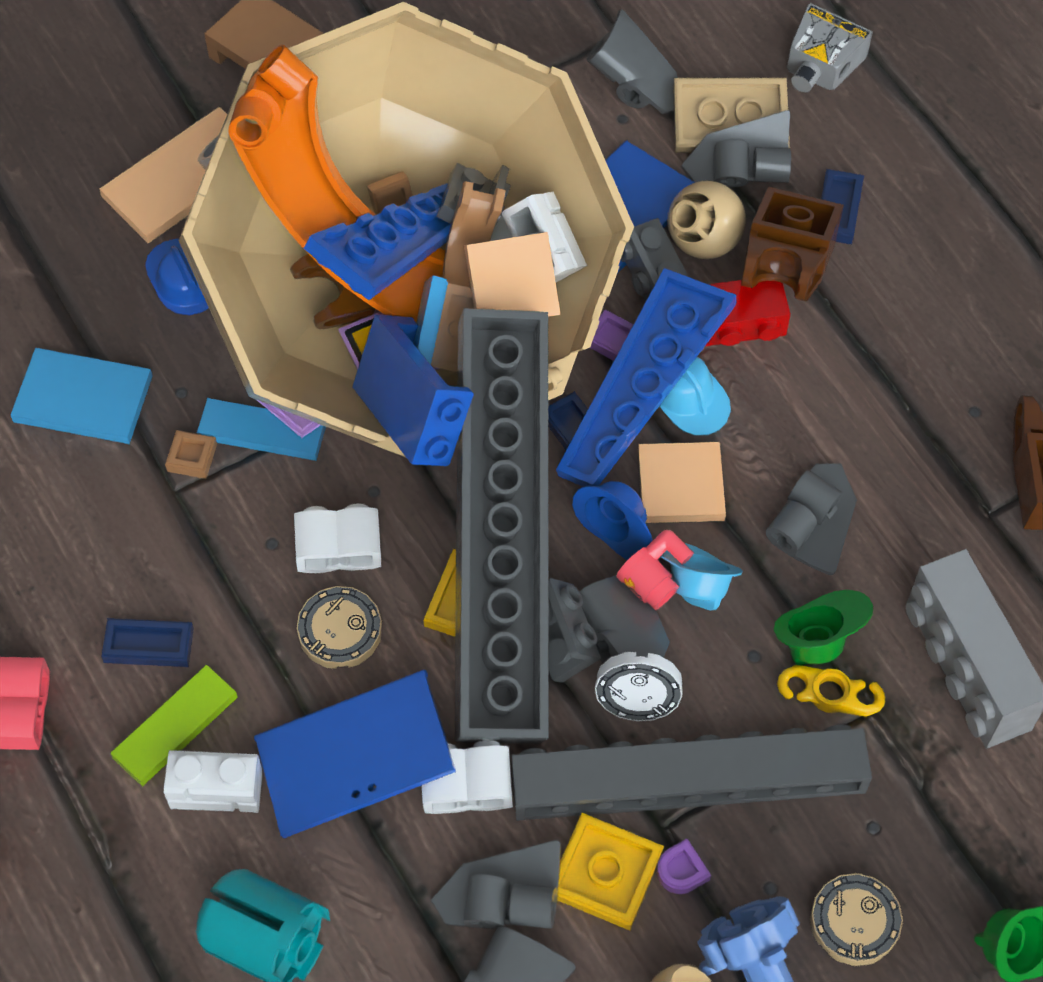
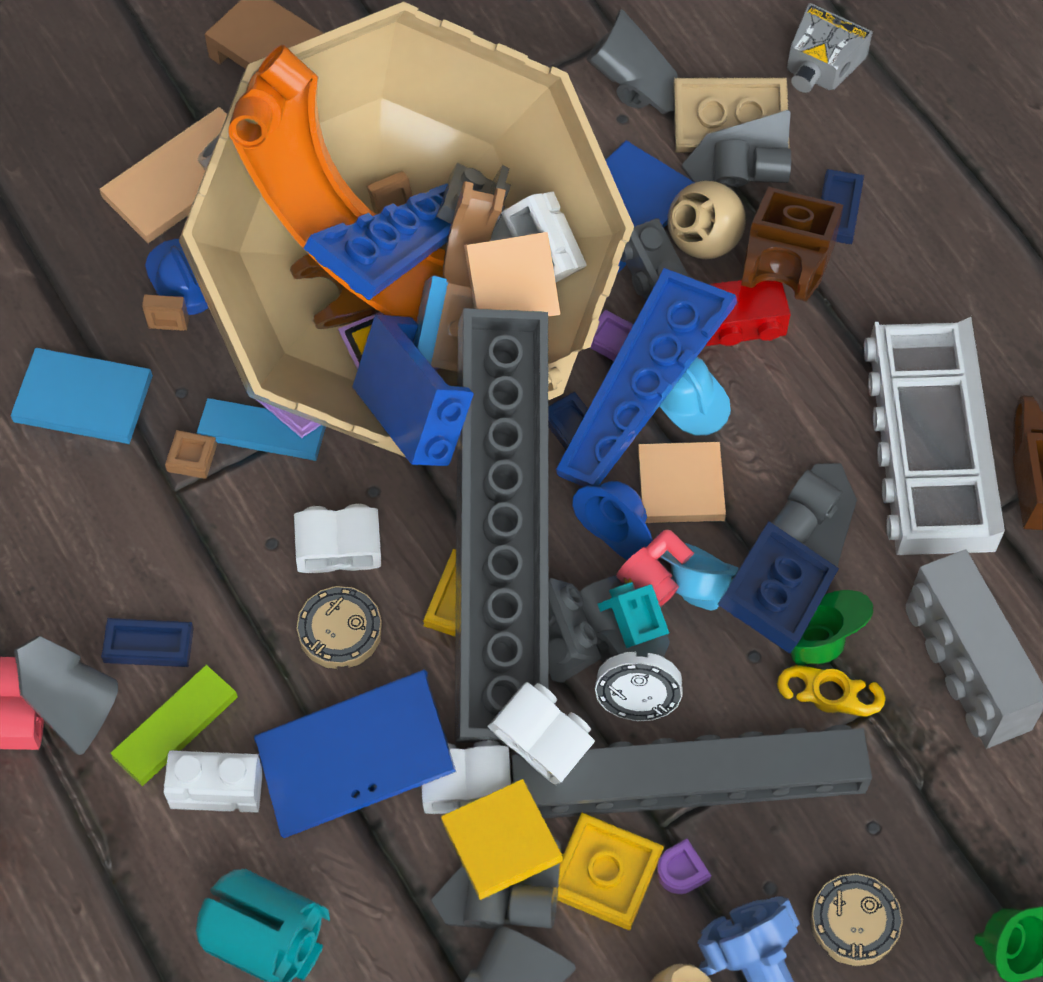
none -> dark grey panel [14,636,118,755]
none -> medium nougat tile [142,295,189,331]
none -> yellow tile [441,779,563,900]
none -> white brick [488,682,595,785]
none -> teal bracket [597,582,669,648]
none -> dark blue plate [717,521,839,653]
none -> white window [864,317,1005,555]

